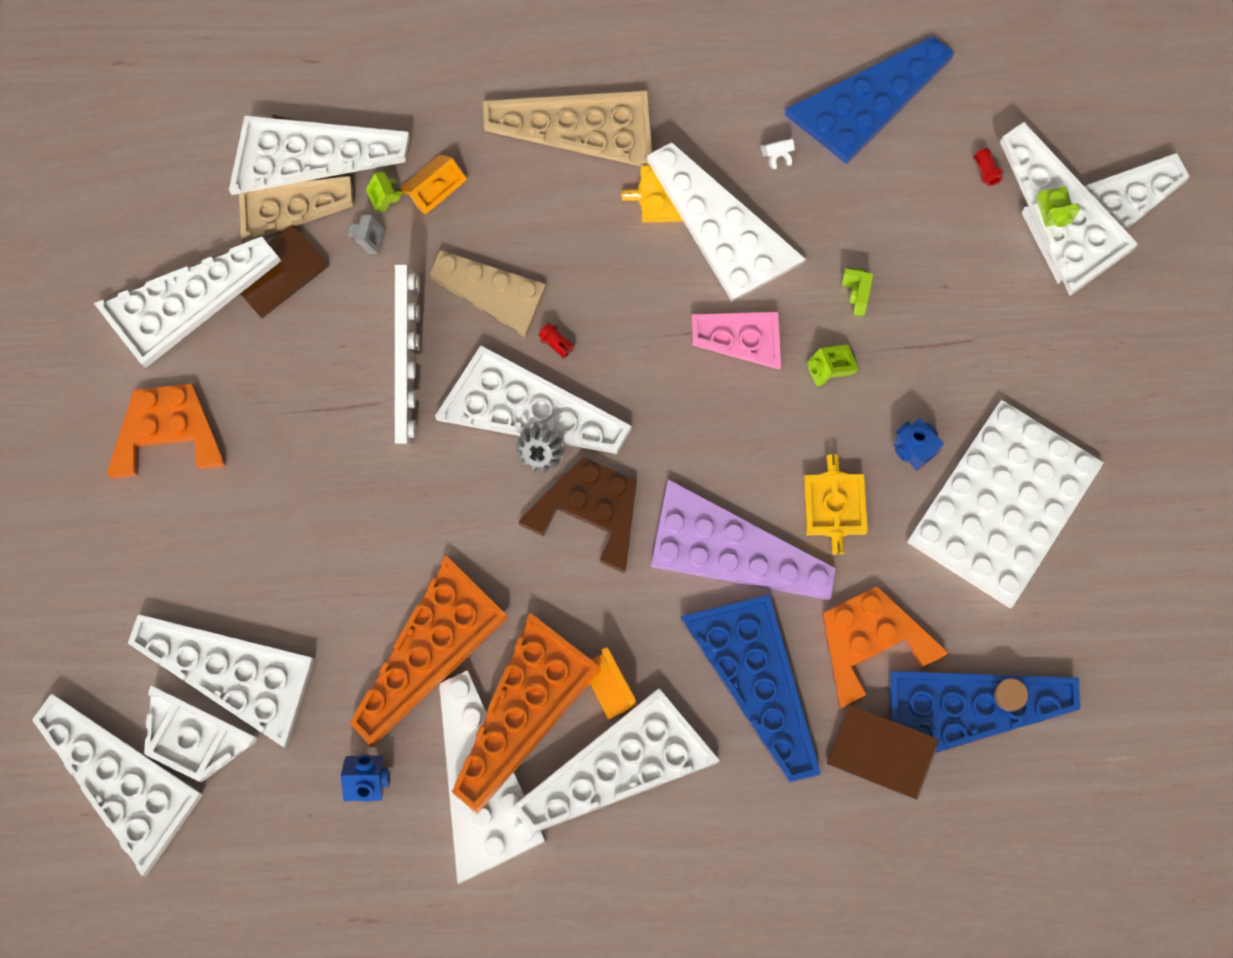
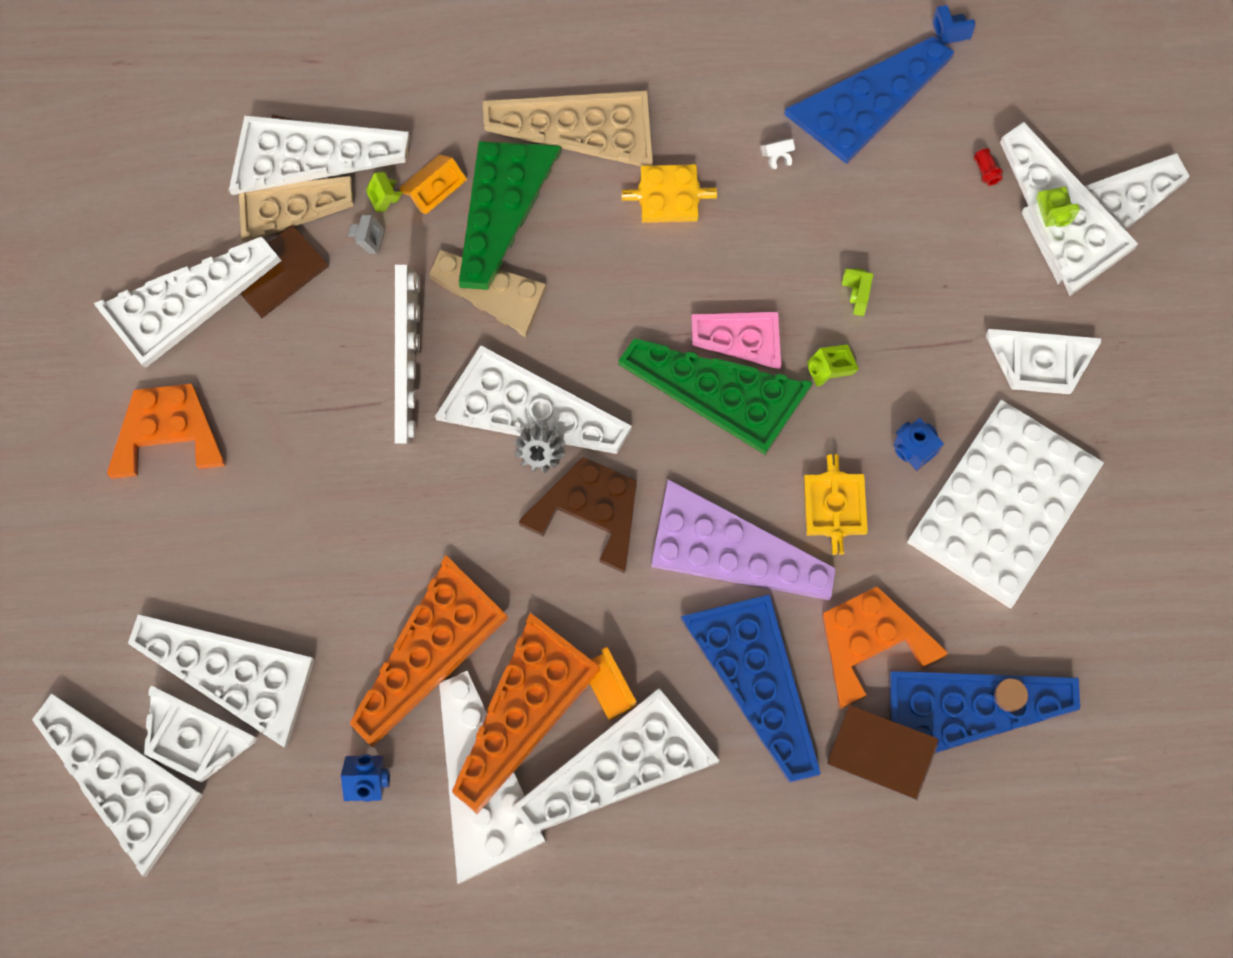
red pin [538,323,575,359] -> none
white wing [646,143,806,302] -> none
none -> green wing [459,141,561,290]
none -> green wing [618,338,813,455]
none -> blue panel [932,5,976,44]
none -> white wing [986,329,1101,394]

